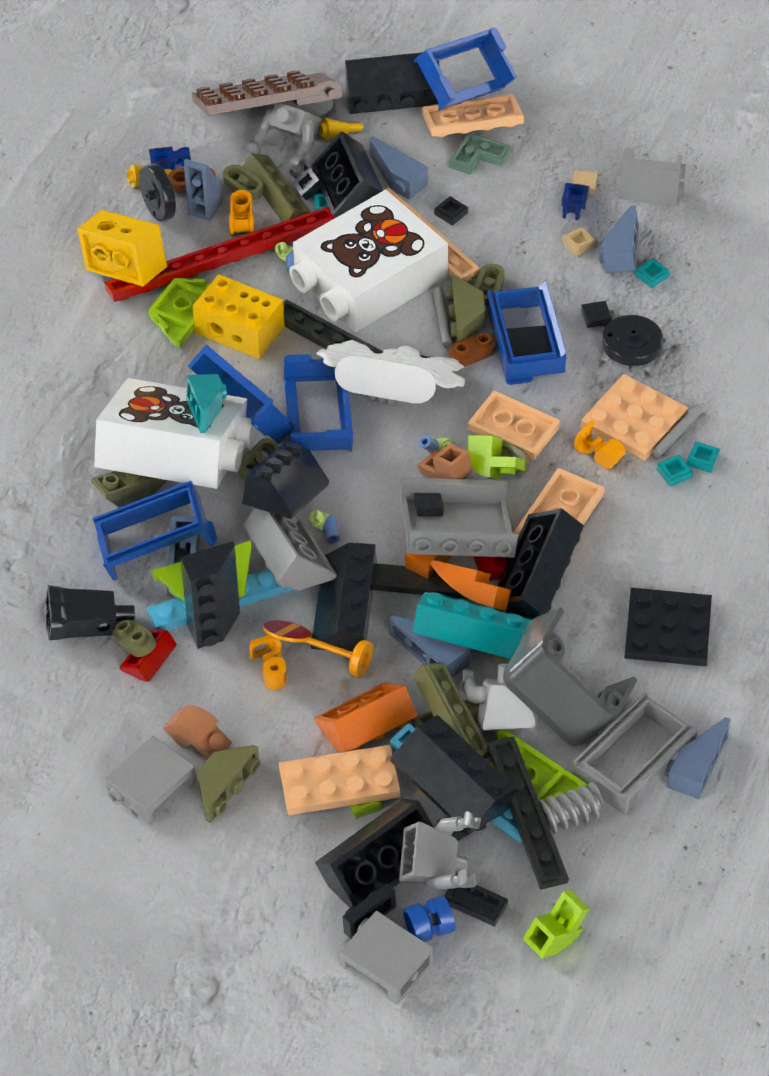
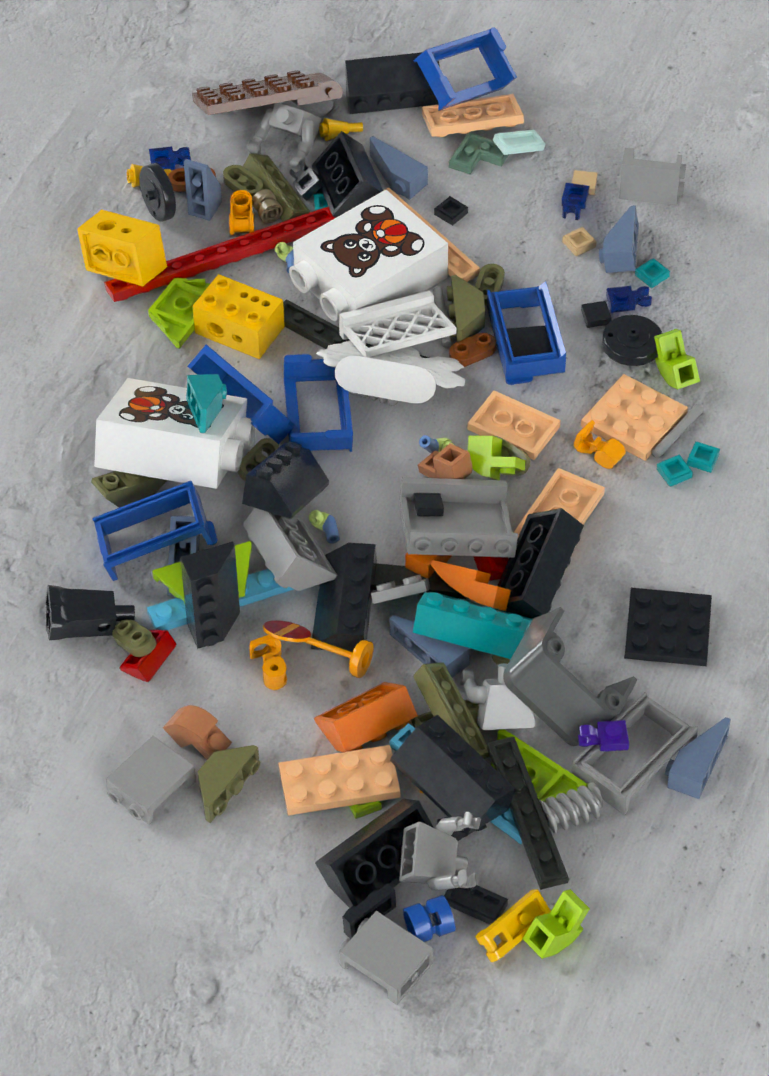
none -> dark tan wheel [252,189,283,223]
none -> white fence [339,291,456,357]
none -> light grey plate [371,575,431,604]
none -> yellow plate [475,889,551,962]
none -> light aqua tile [493,130,546,155]
none -> dark purple plate [578,720,629,752]
none -> clear blue plate [606,286,652,313]
none -> lime brick [654,329,700,390]

